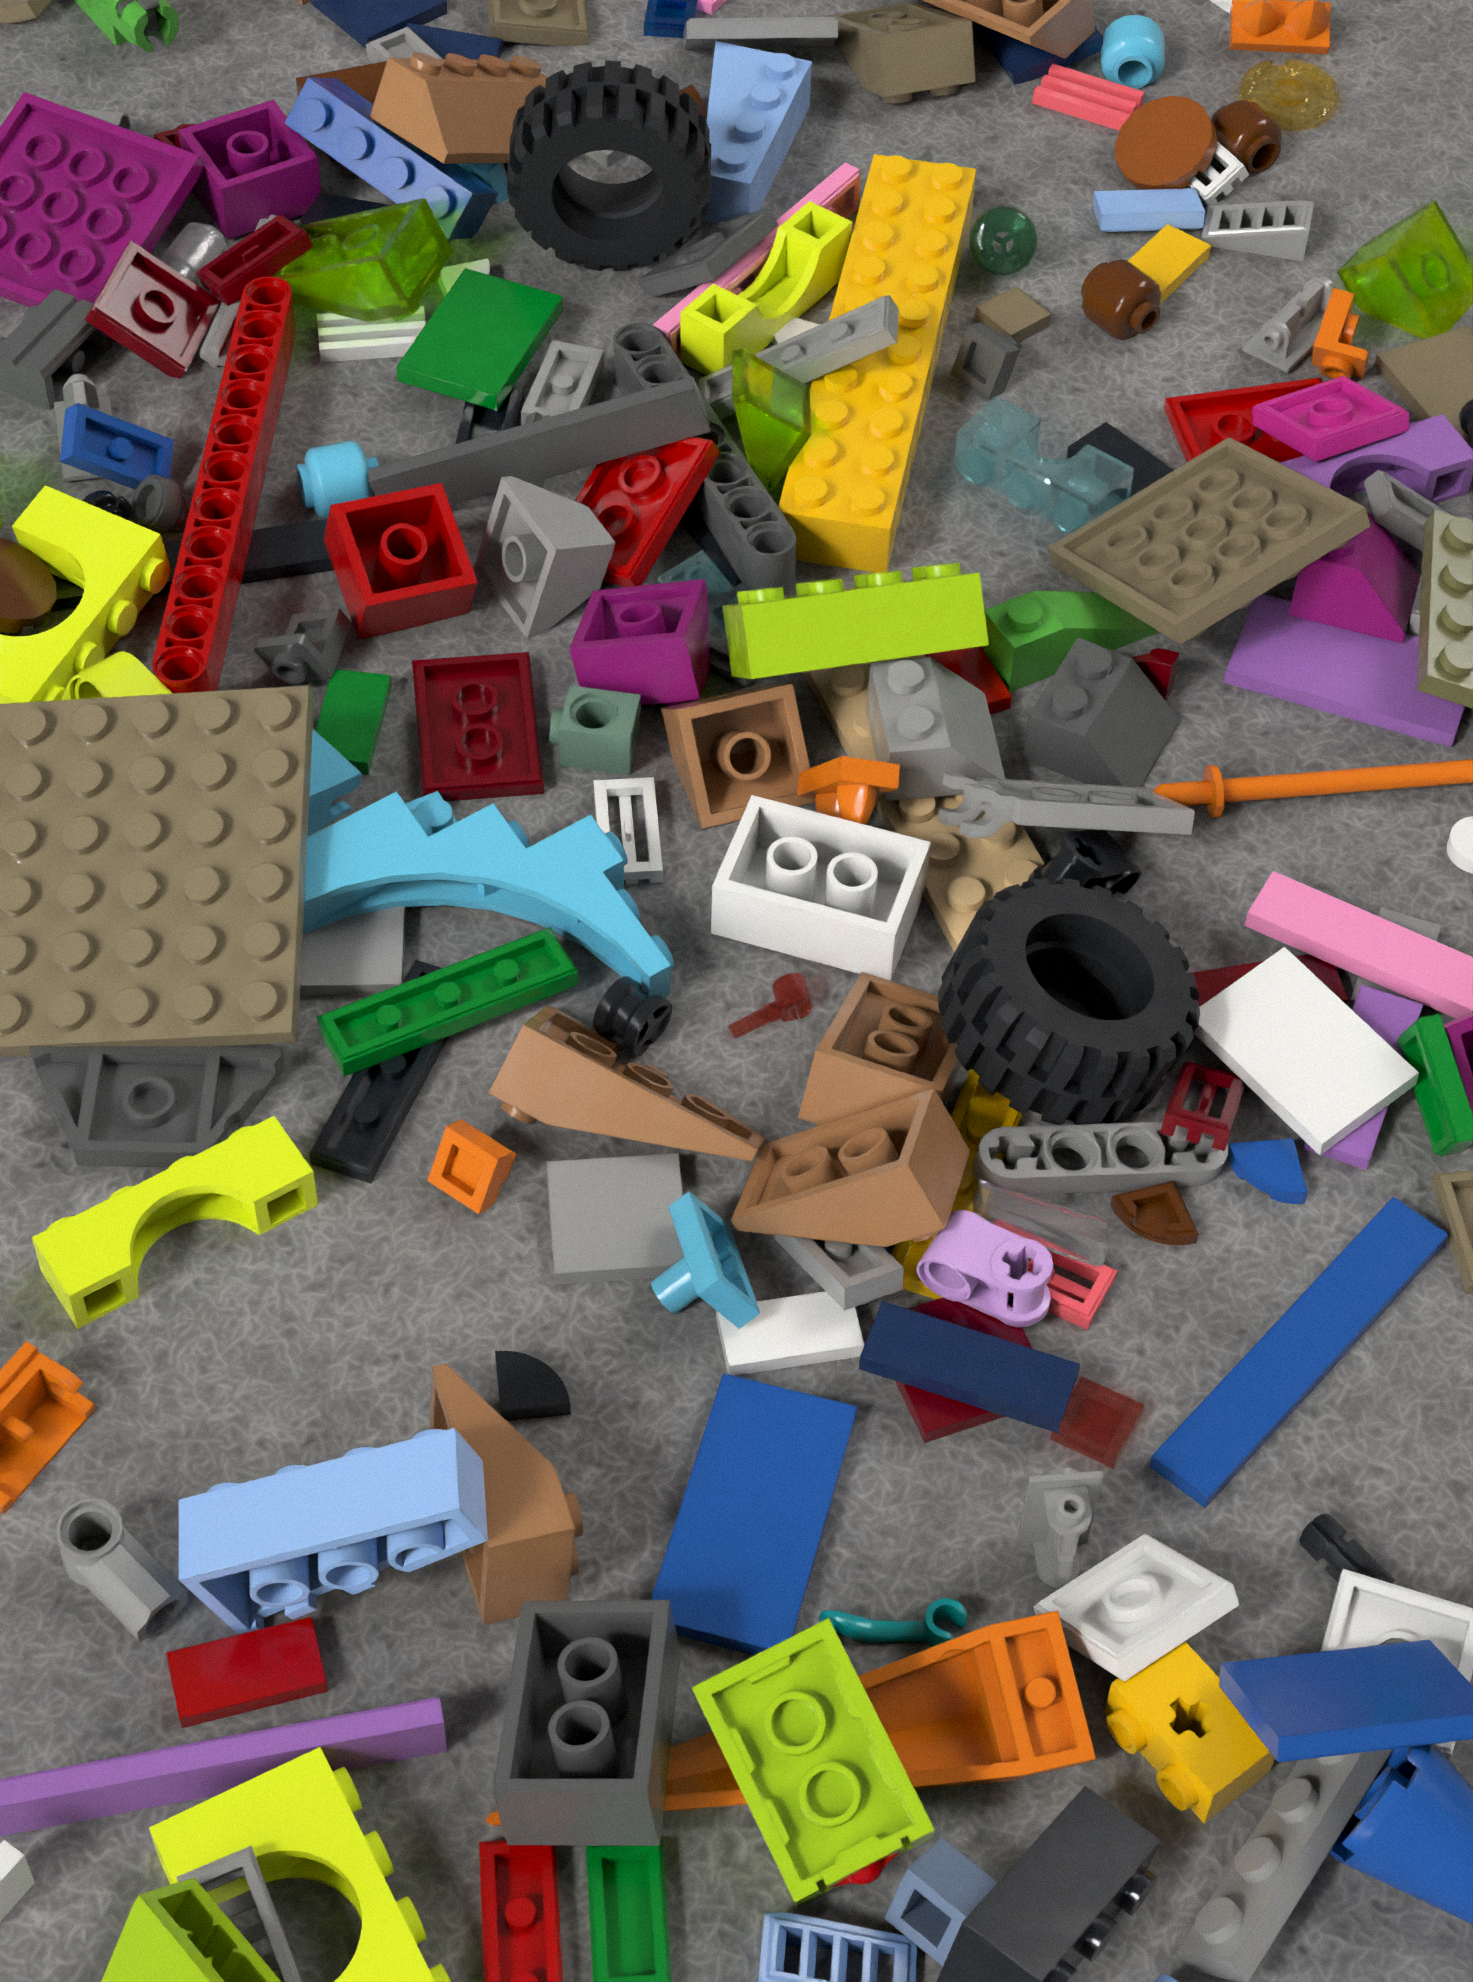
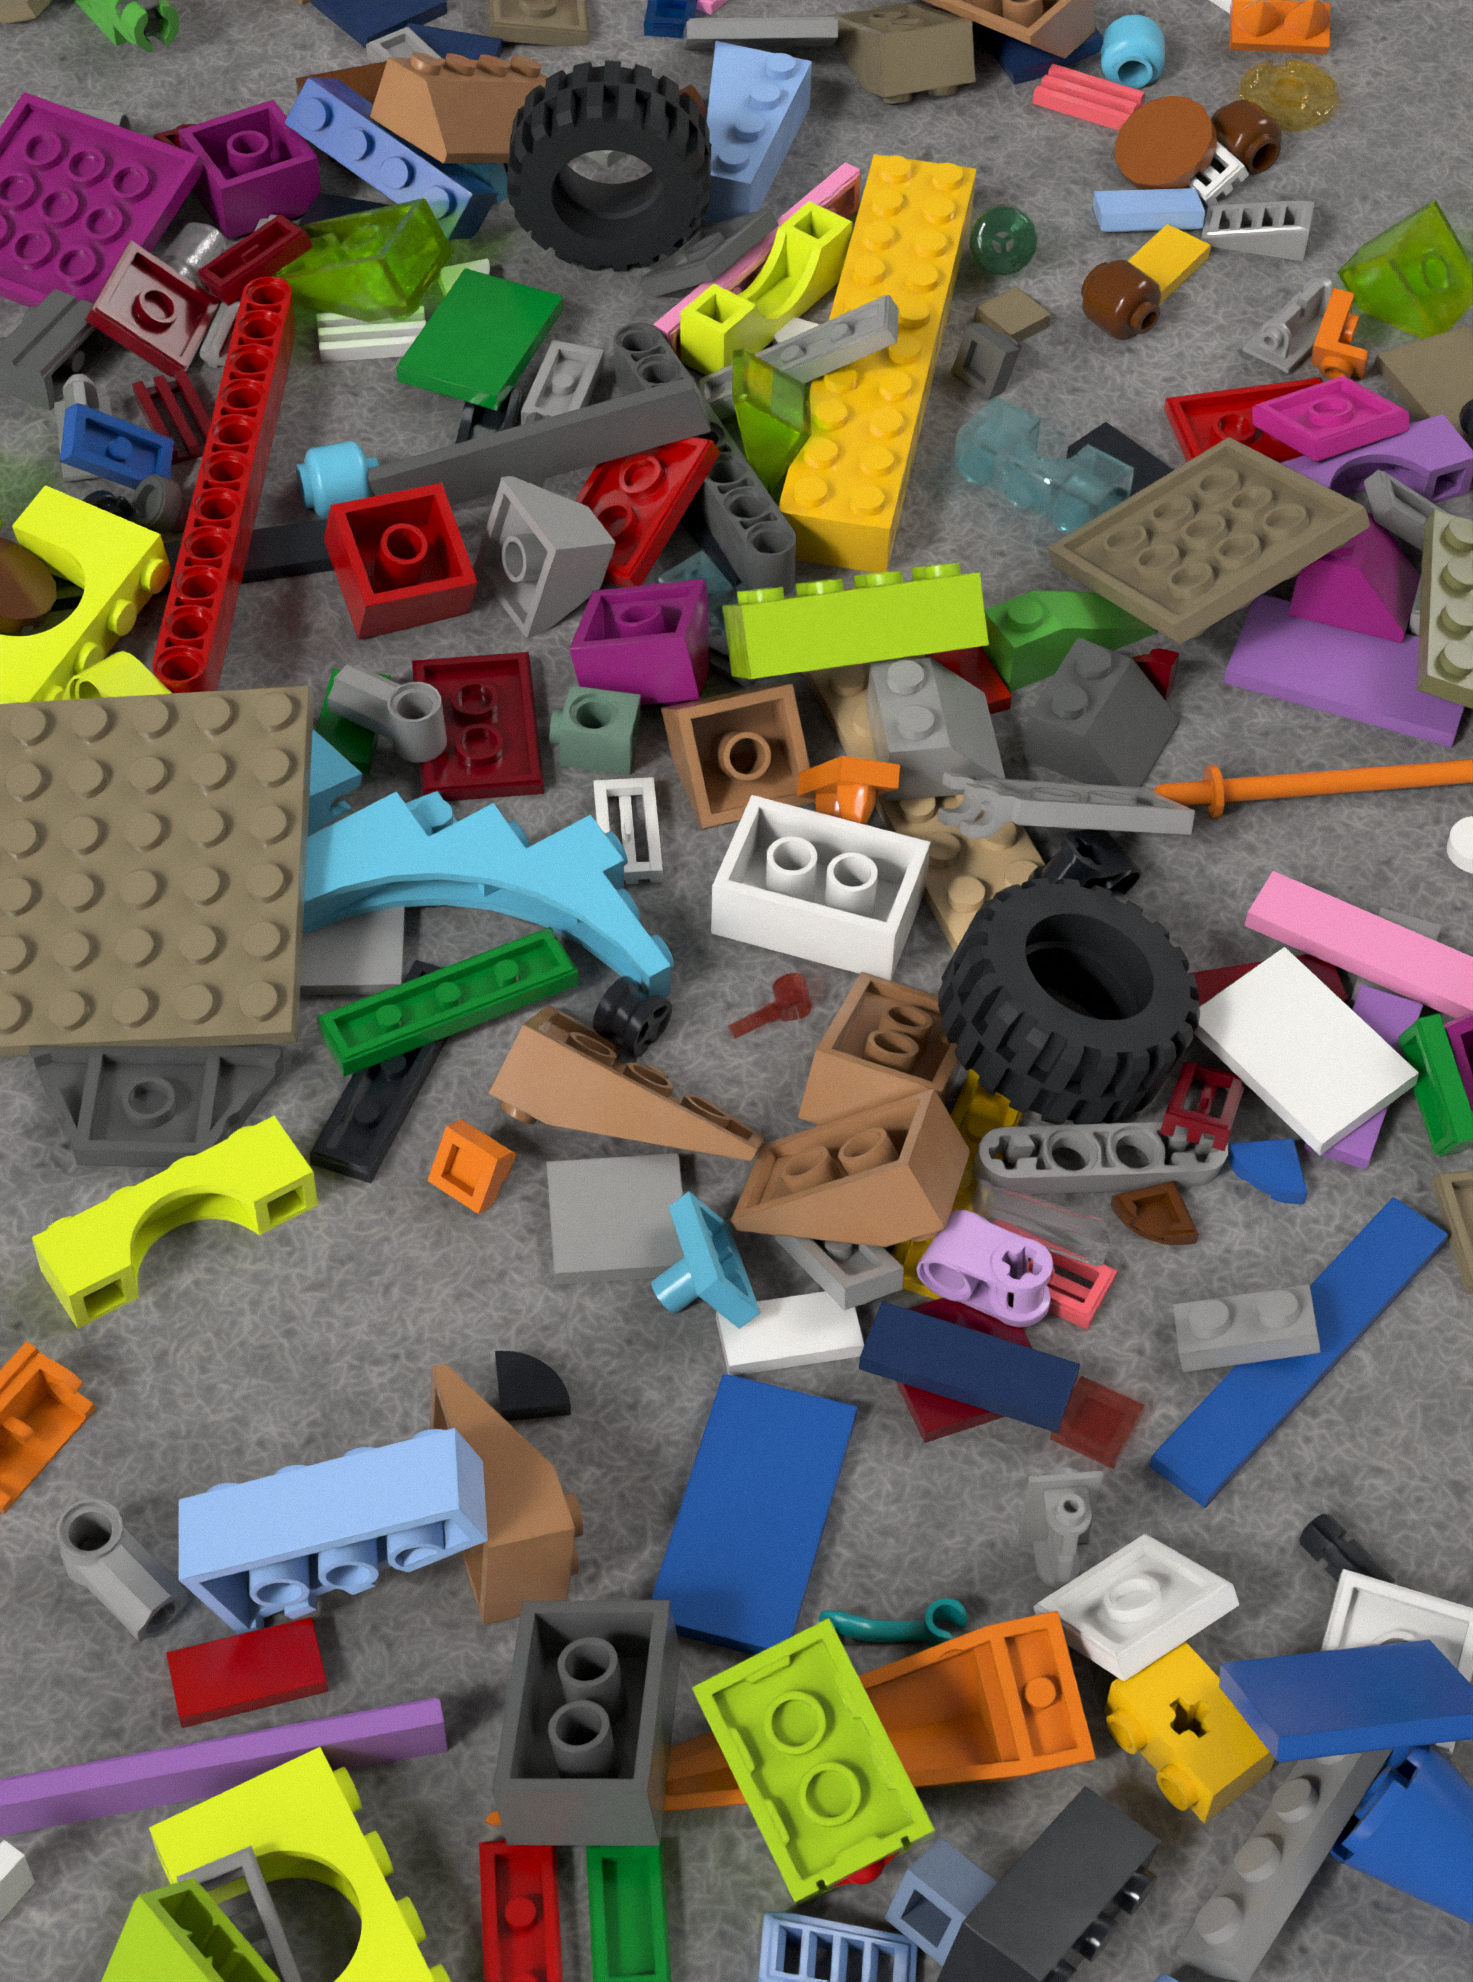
dark grey bracket [254,608,352,684] -> none
none -> dark red tile [132,369,211,465]
none -> light grey piece [327,664,447,763]
none -> light grey plate [1173,1284,1321,1373]

